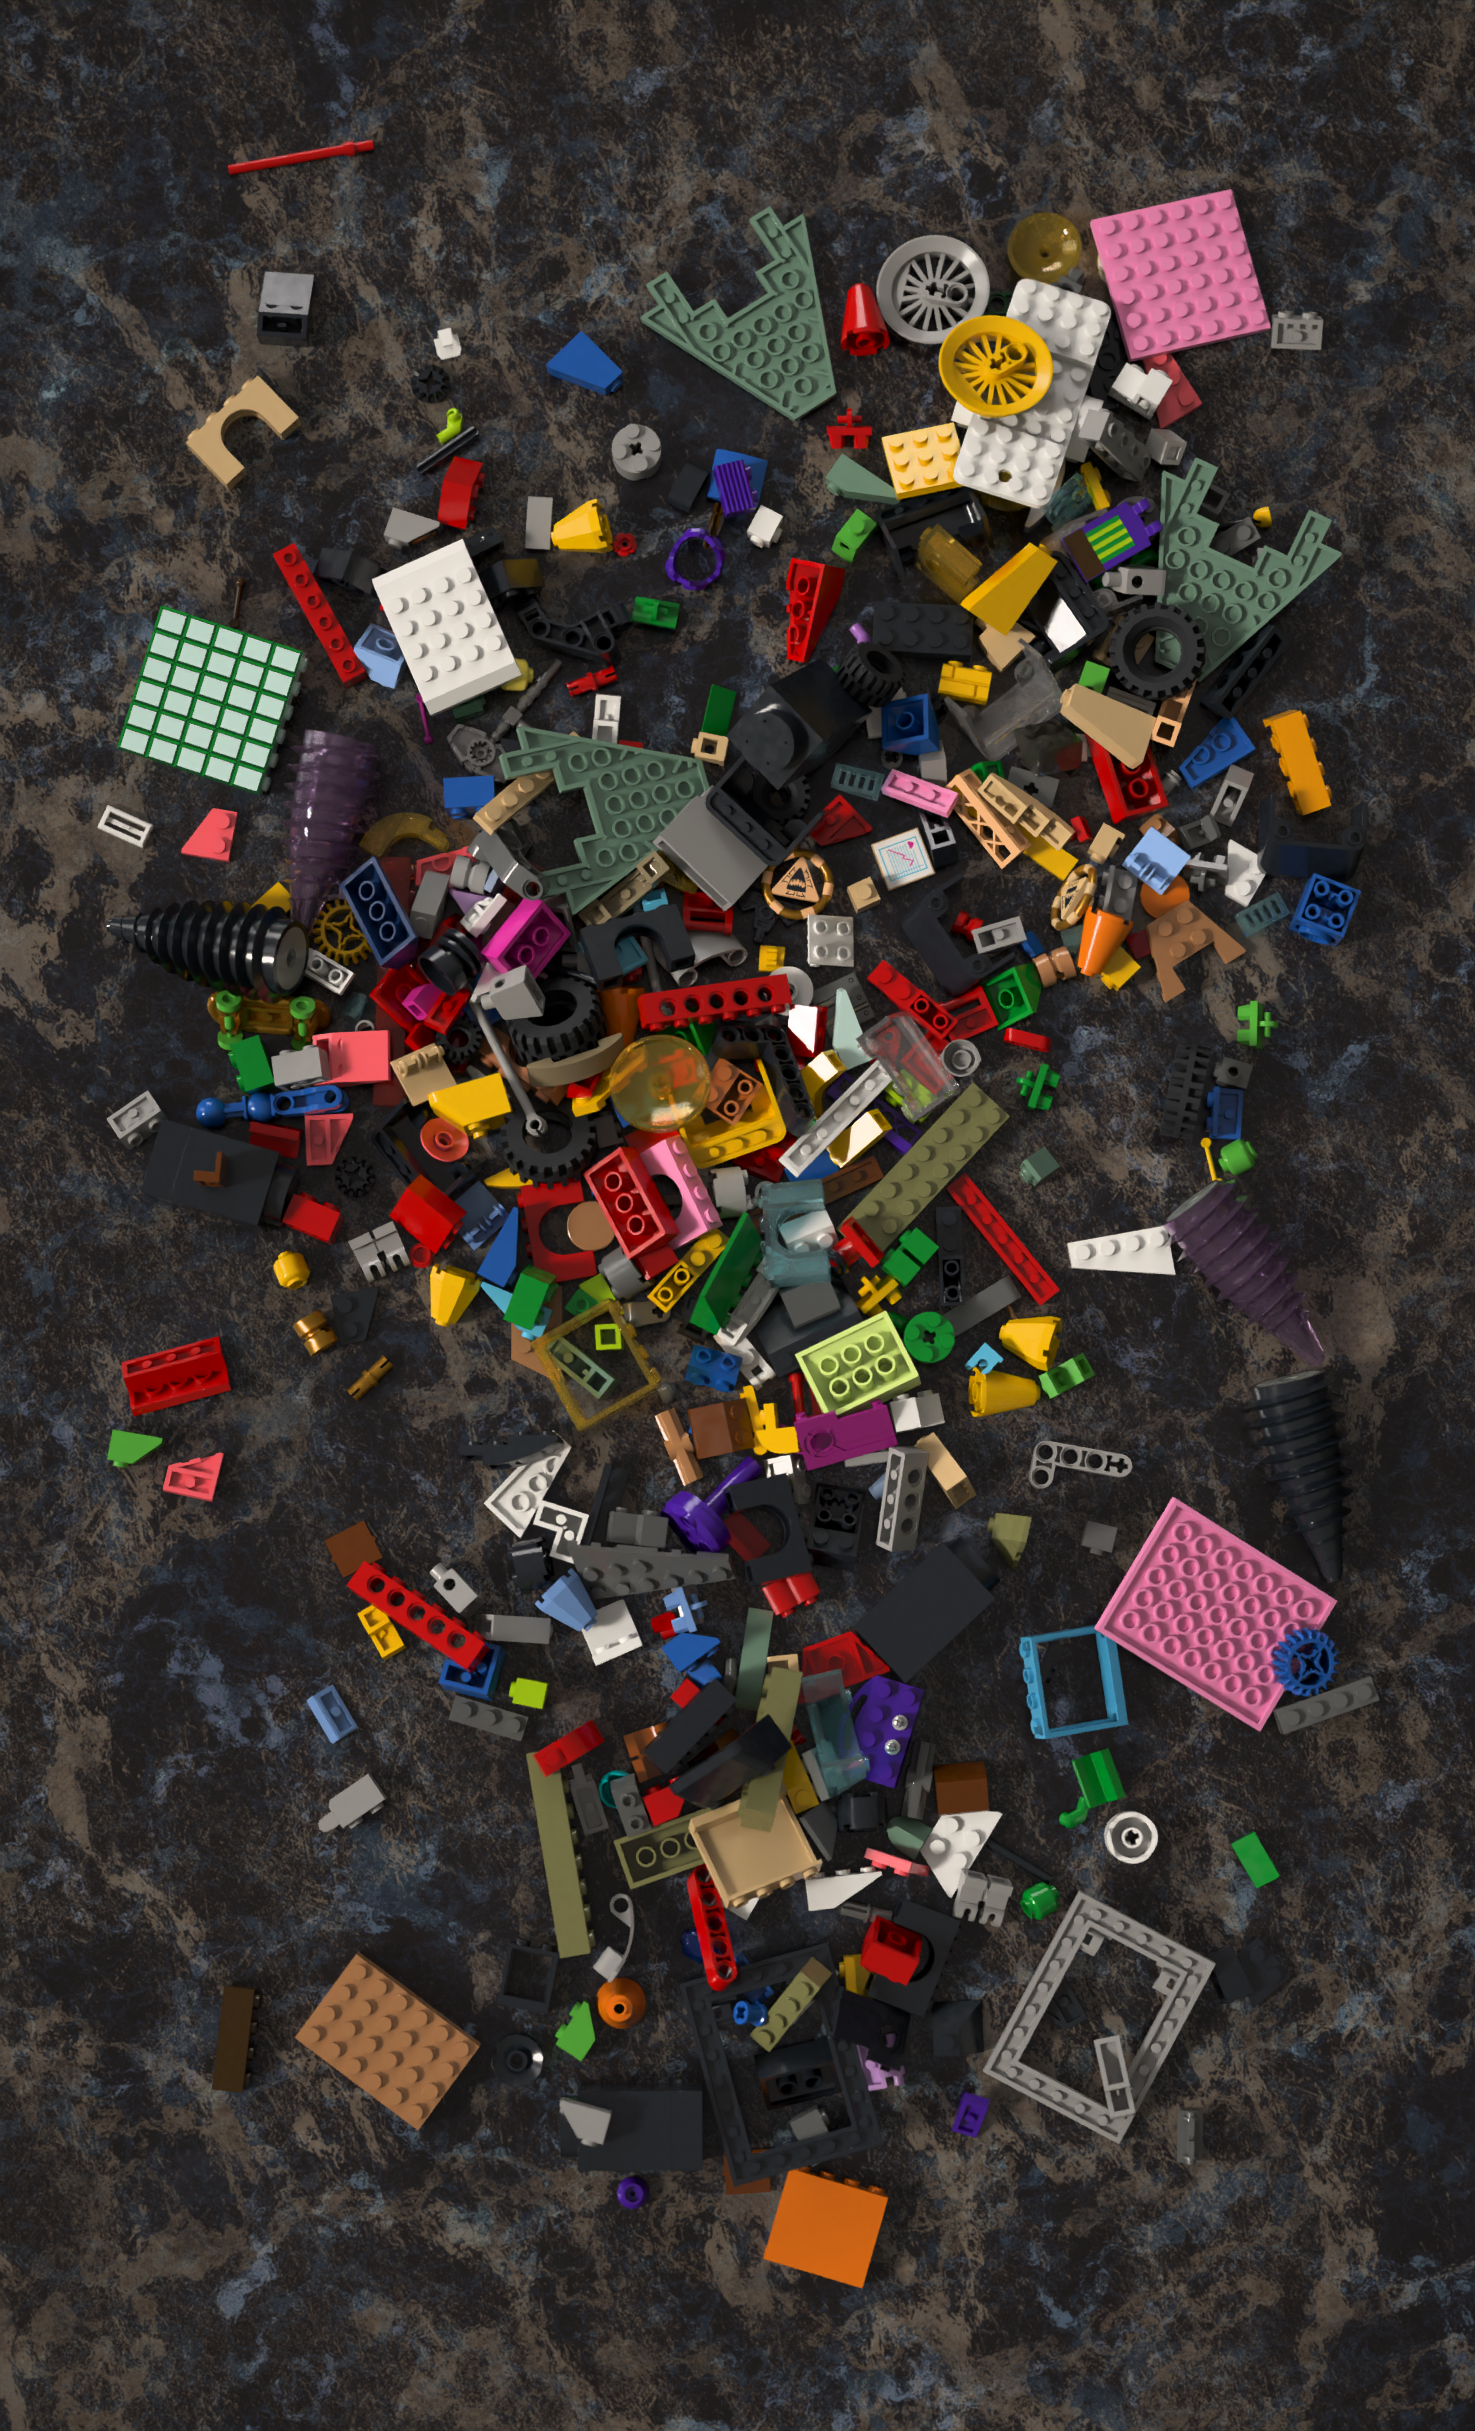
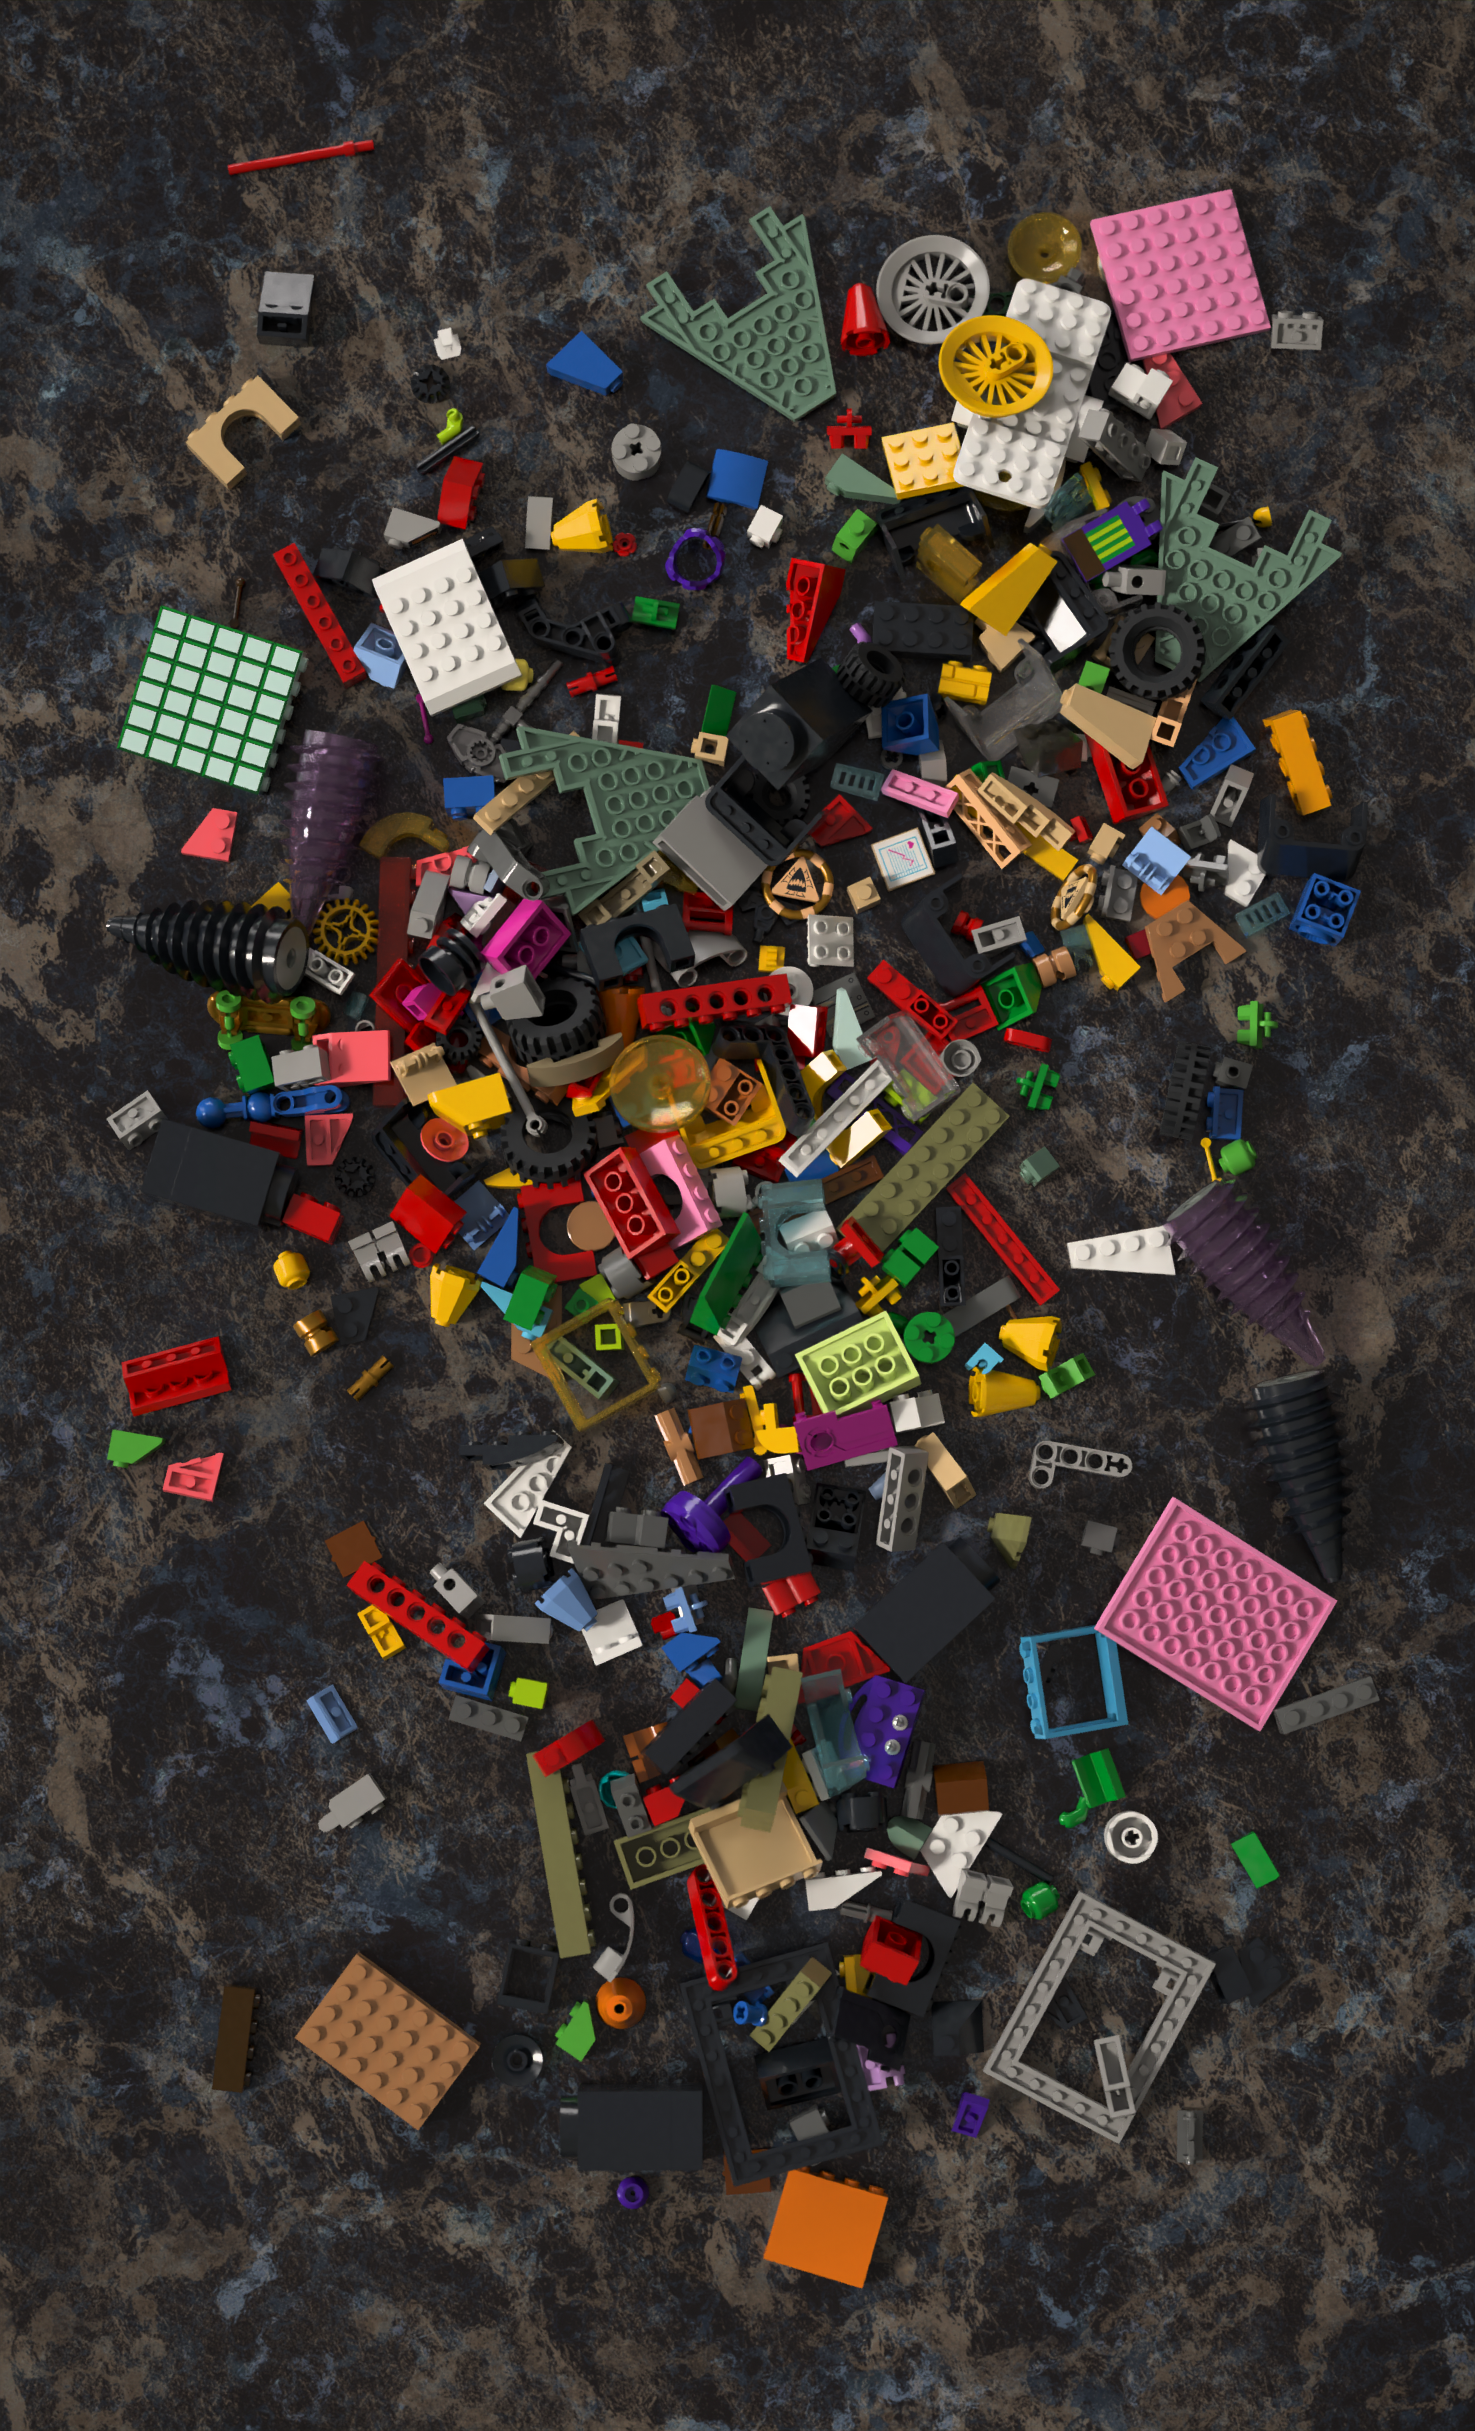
white tile [98,805,154,849] -> none
reddish brown panel [193,1152,228,1188] -> none
dark blue slope [339,856,419,970] -> none
light grey slope [559,2097,612,2147] -> none
dark purple brick [713,460,759,519] -> none
orange cone [1077,905,1134,978] -> none
blue gear [1271,1627,1340,1697] -> none

